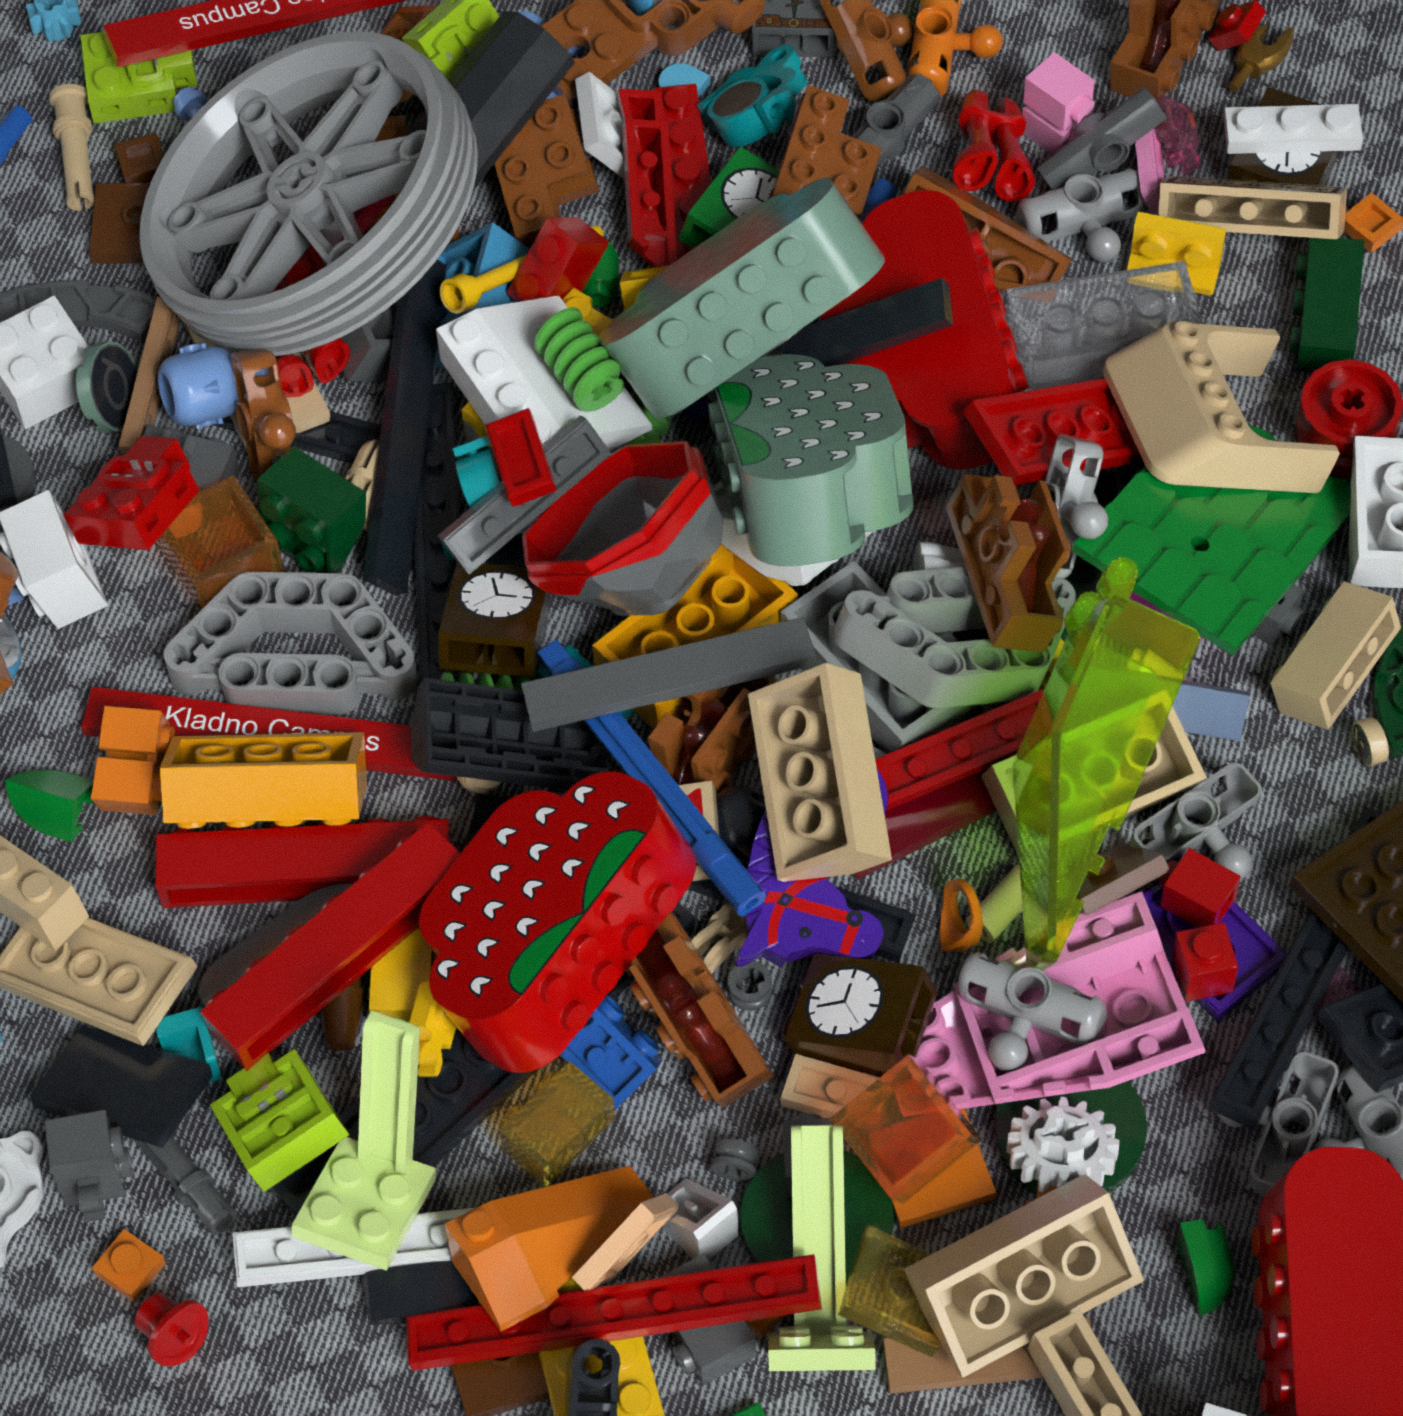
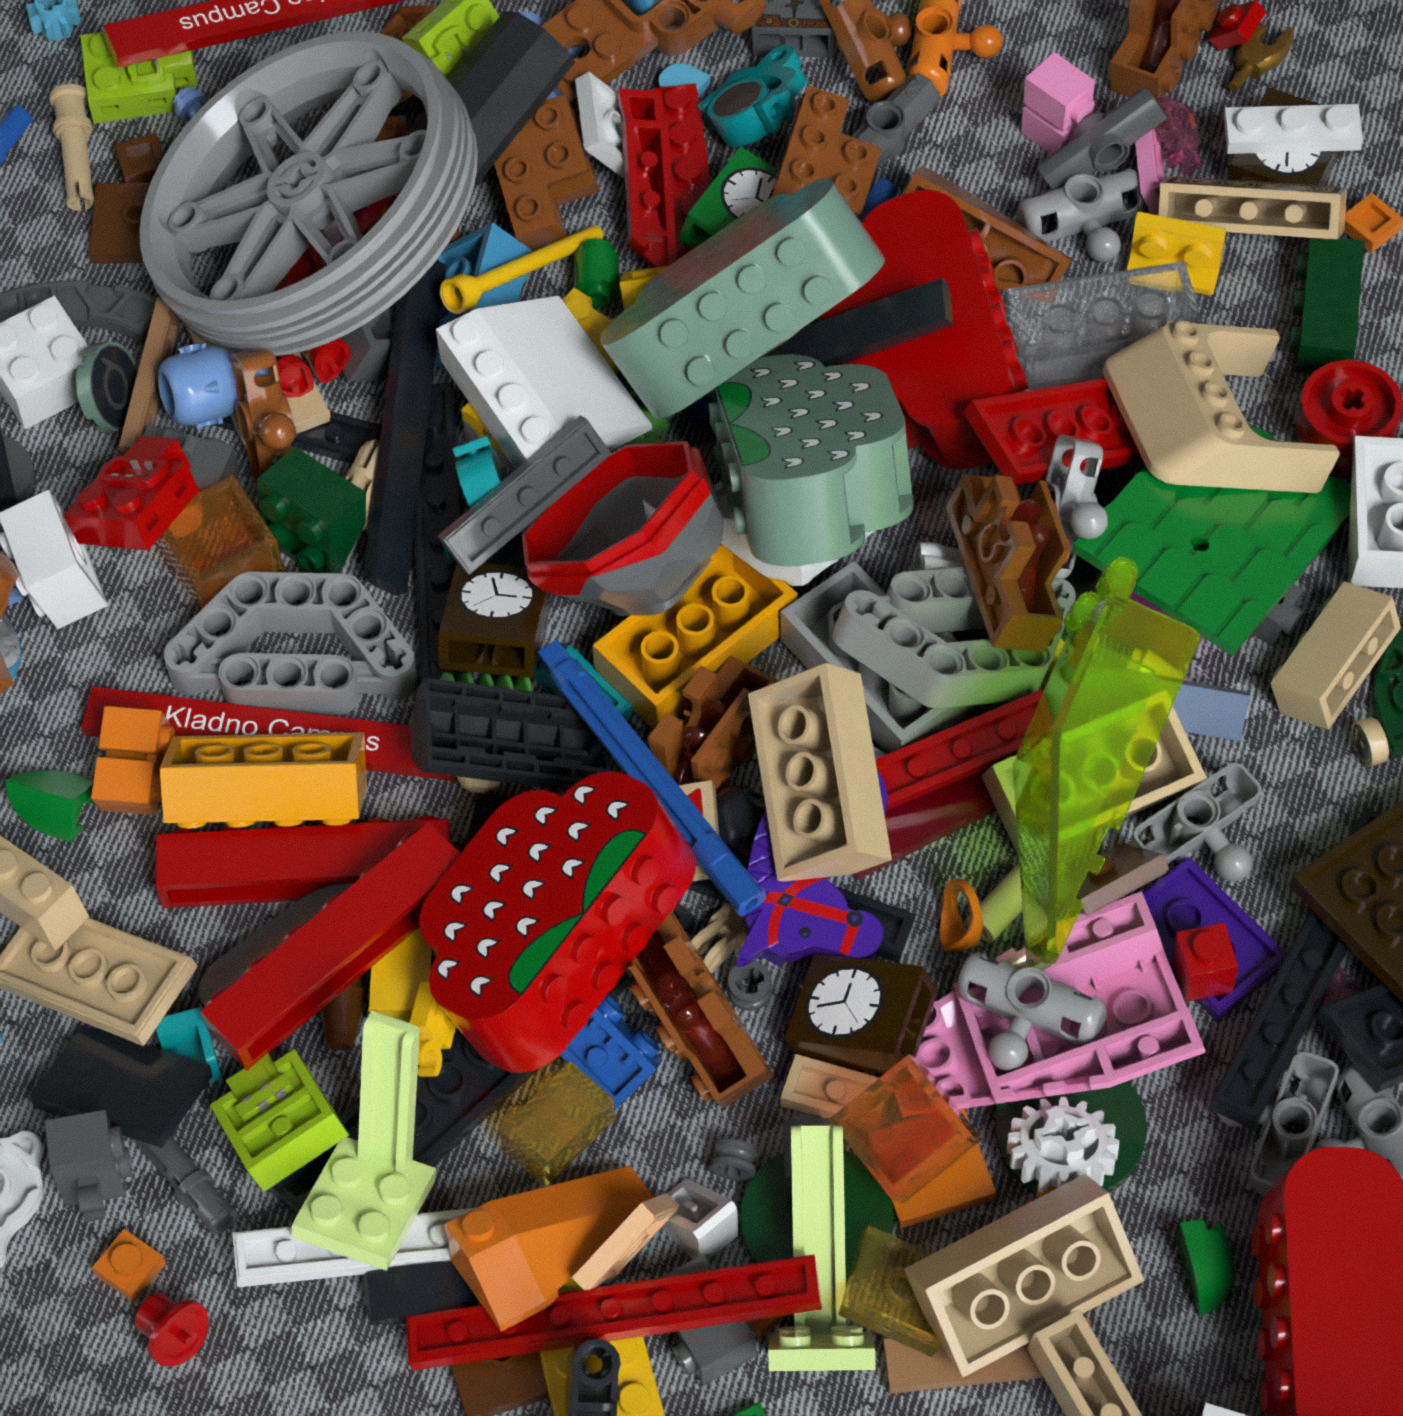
red tile [485,408,557,507] -> none
red brick [507,217,609,302] -> none
dark grey tile [521,617,817,732] -> none
bright green piece [535,307,624,412] -> none
red piece [952,90,1035,202] -> none
red brick [1159,848,1241,928] -> none

